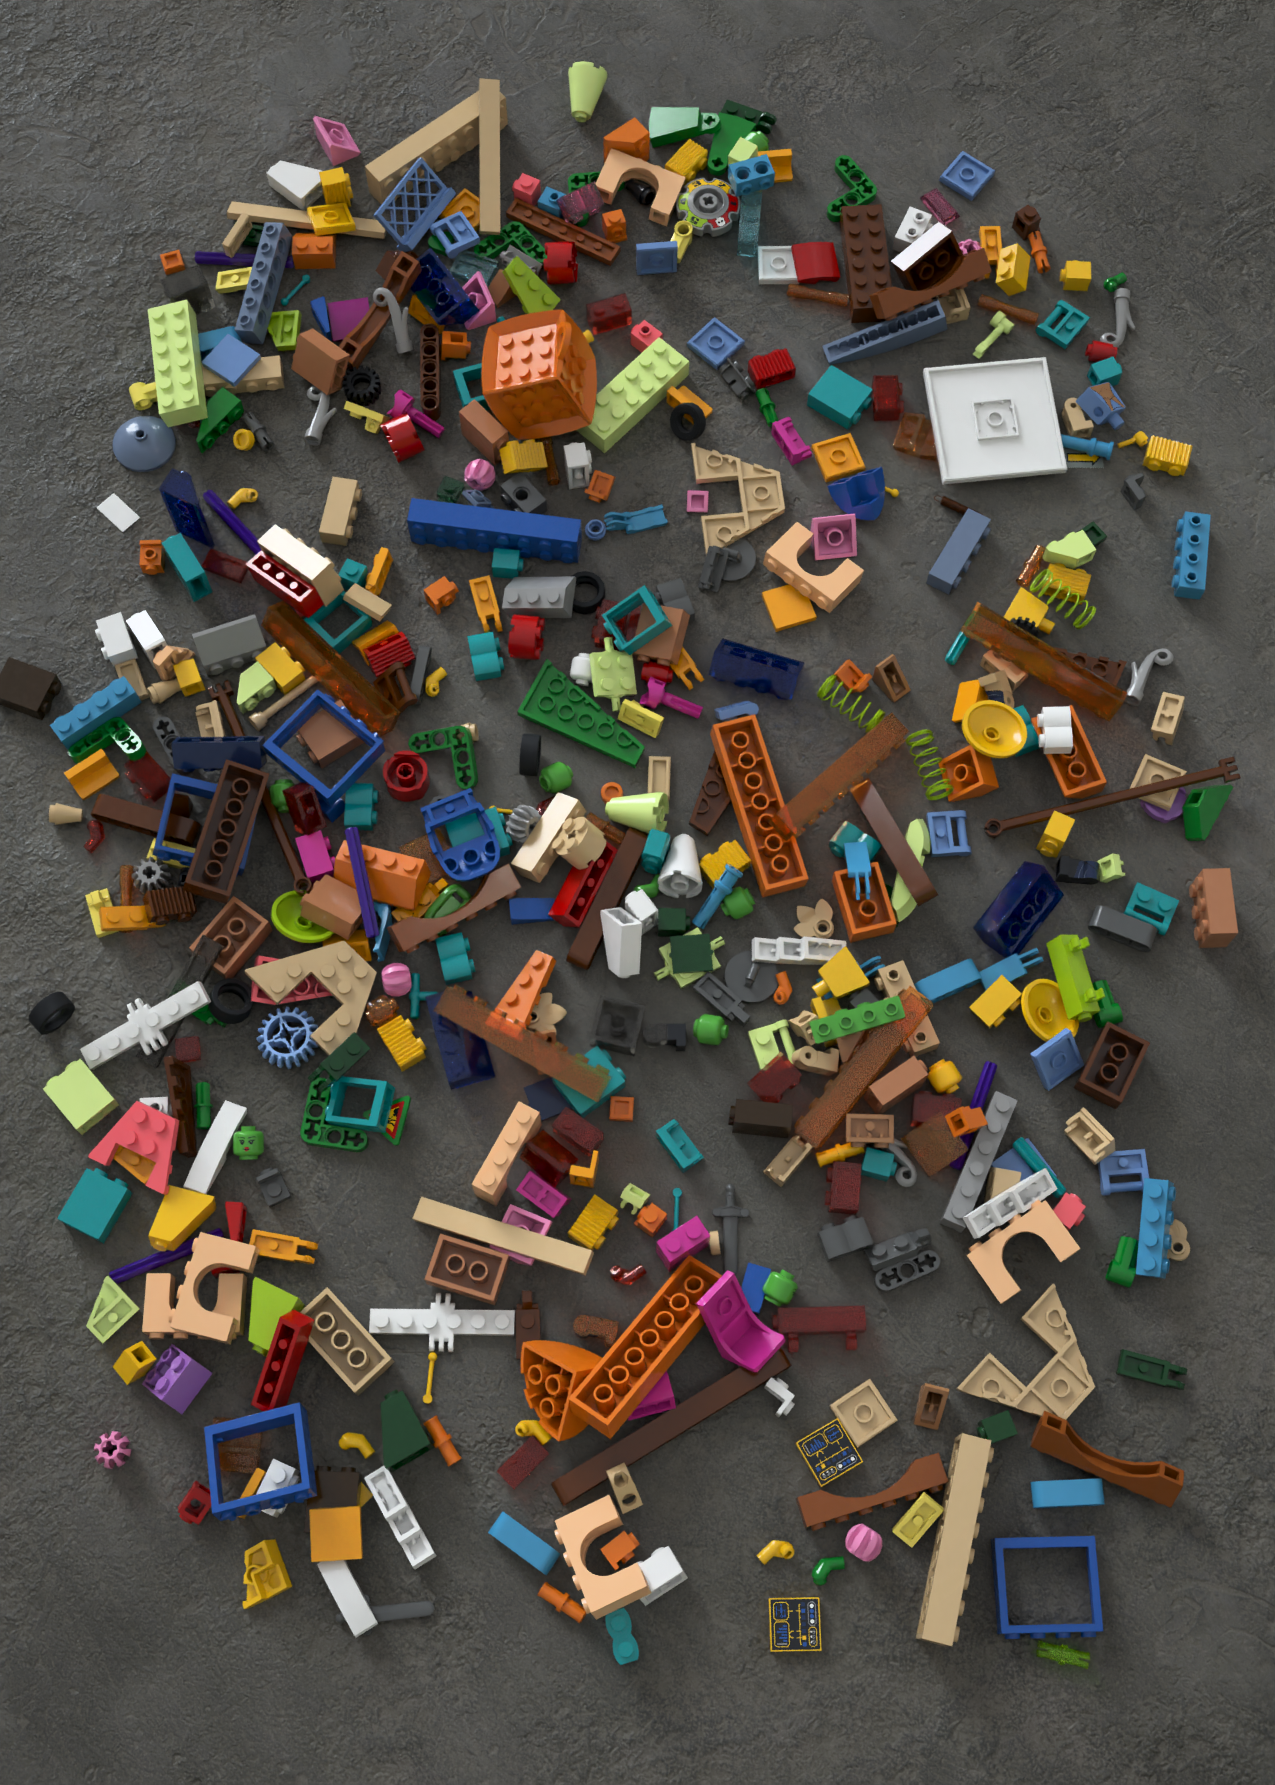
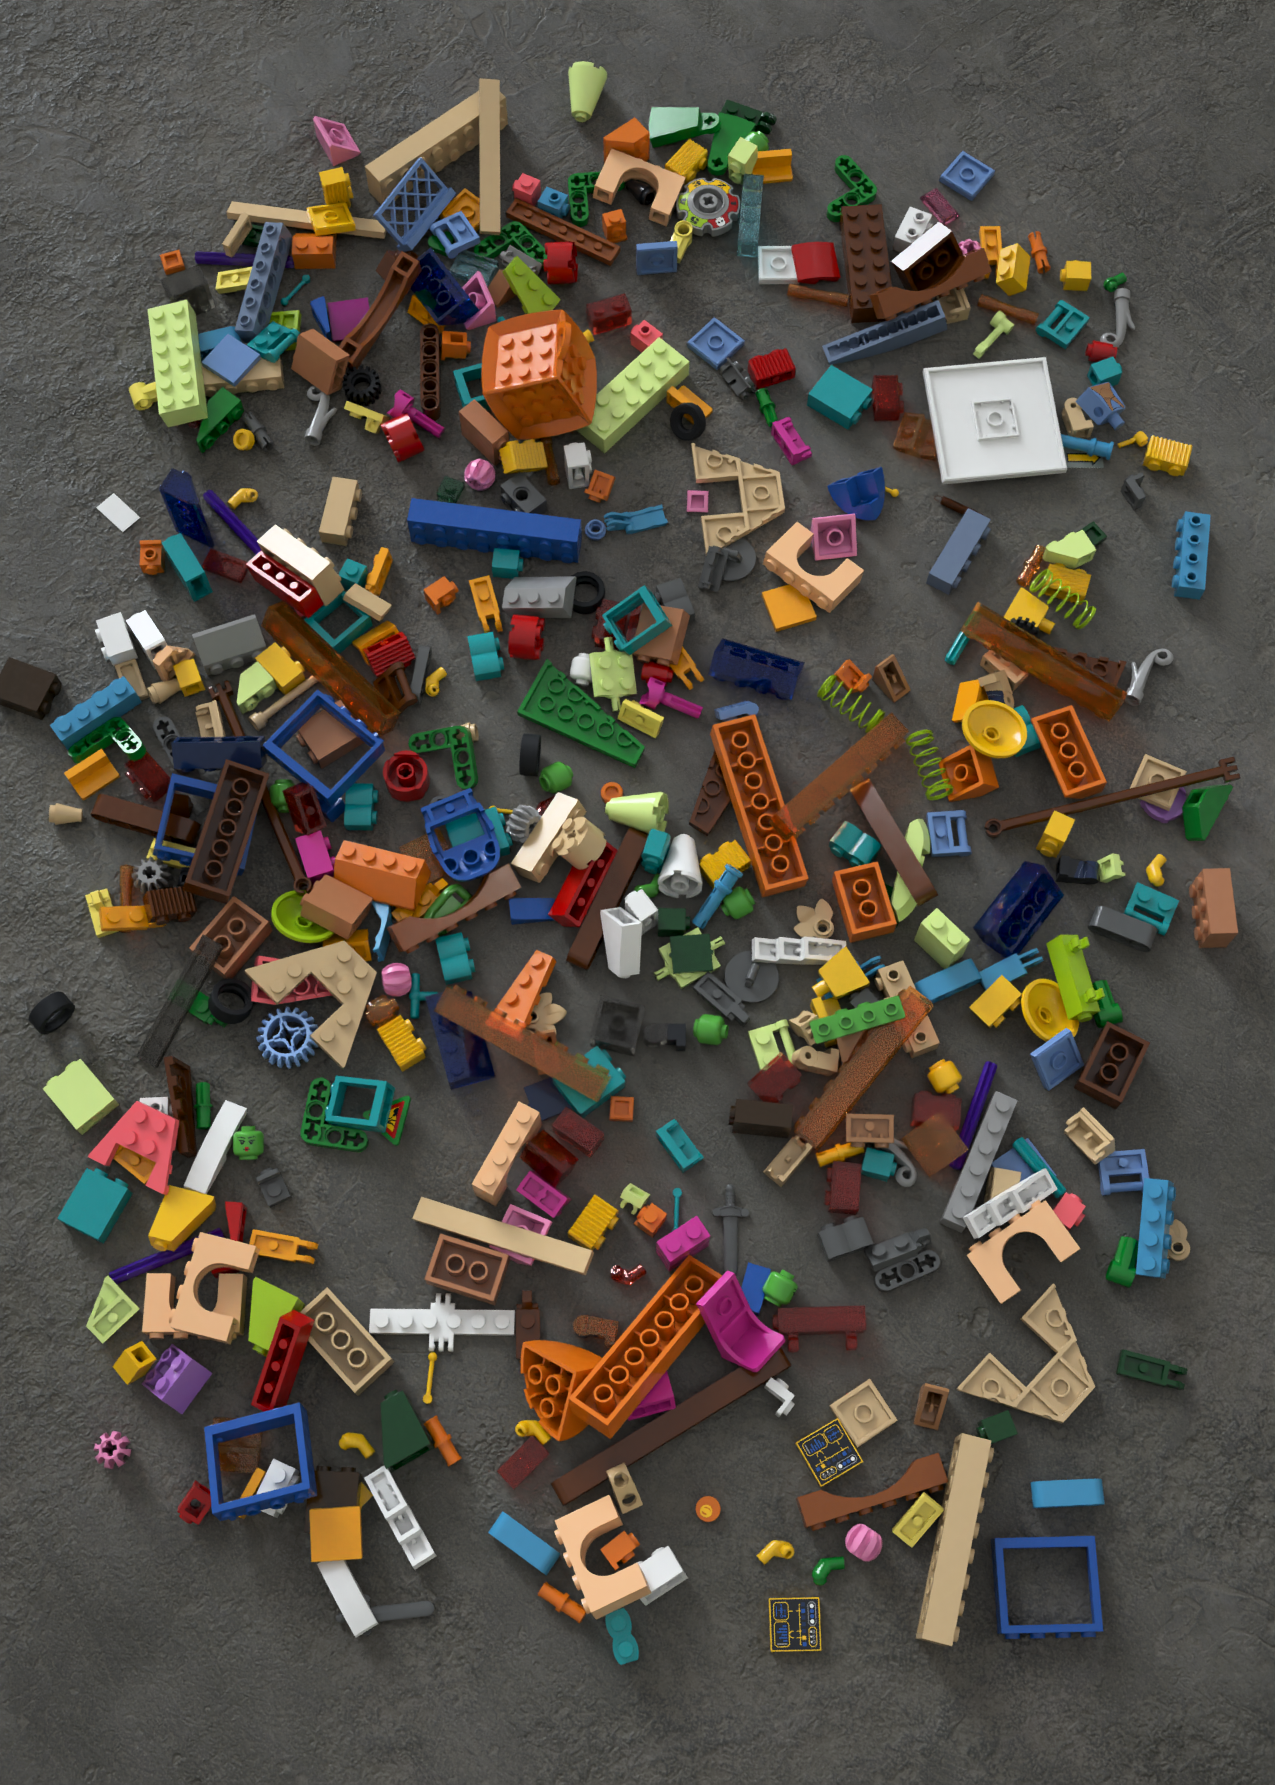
white hinge [80,981,211,1070] -> none
clear red arm [83,820,105,853] -> none
sand blue dish [113,416,176,472] -> none
clear red tile [175,1036,201,1062] -> none
yellow slope [243,1539,292,1609] -> none
white slope [266,160,323,211] -> none
dark green hinge [308,1032,371,1093] -> none
dark purple axle [345,827,380,938] -> none
light grey plant [373,287,414,354] -> none
sand blue slope [462,489,495,509] -> none
clear pink brick [556,181,605,224] -> none
light orange panel [569,1150,599,1188] -> none
clear orange axle [586,812,626,845] -> none
tan tile [648,756,671,800] -> none
tan tile [709,1231,721,1256] -> none
dark azure brick [728,154,775,197] -> none
orange arm [774,971,793,1005] -> none
light orange tile [811,433,865,483] -> none
dark azure arm [843,842,871,900] -> none
nougat brick [864,1056,928,1114] -> none
orange brick [945,1106,988,1138] -> none
reddish brown brick [1012,205,1041,241] -> none
dark orange arch [1031,1411,1184,1508] -> none
clear neon green pin [1036,1640,1090,1669] -> none
white brick [1037,706,1073,754] -> none
tan hinge [1151,692,1185,745] -> none
none -> teal plate [247,321,301,363]
none -> orange tile [695,1496,721,1522]
none -> yellowish green brick [914,908,970,969]
none -> yellow arm [1146,854,1167,887]

